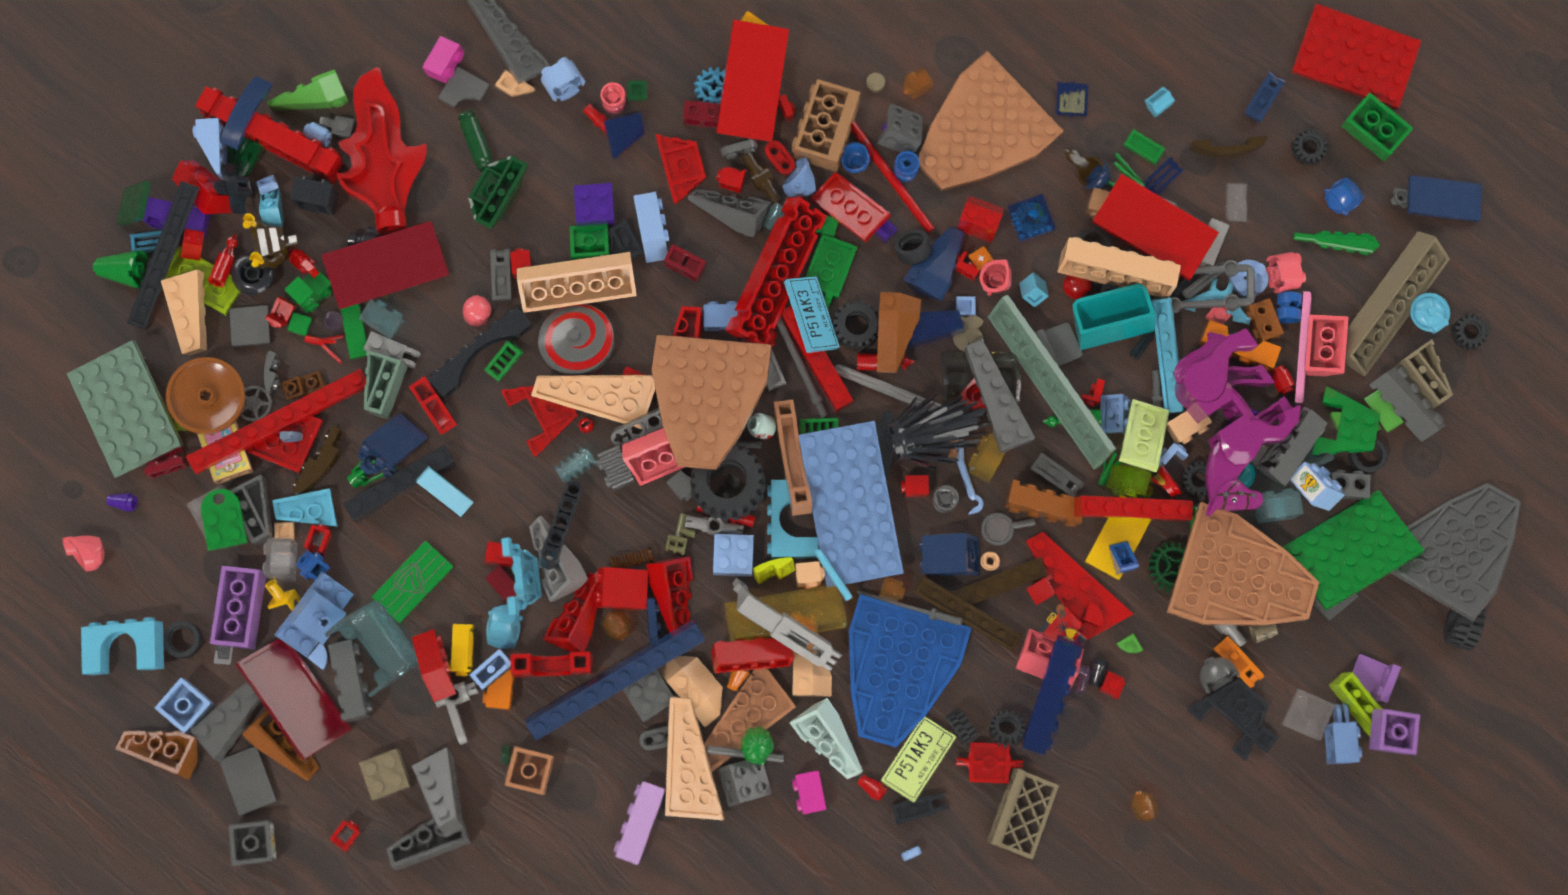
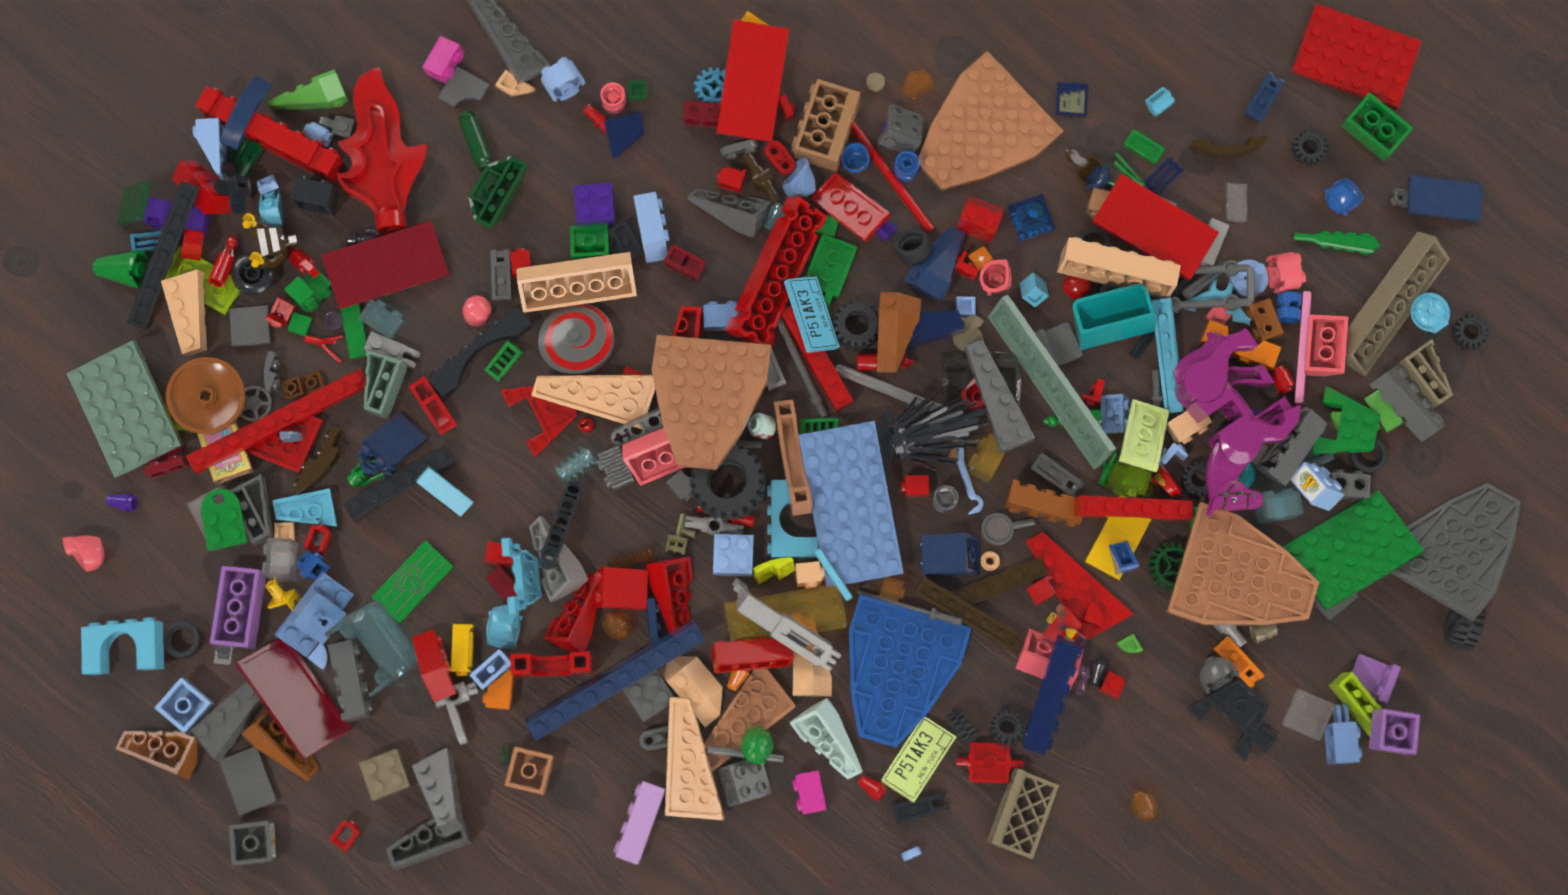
red wing [655,134,706,204] -> none

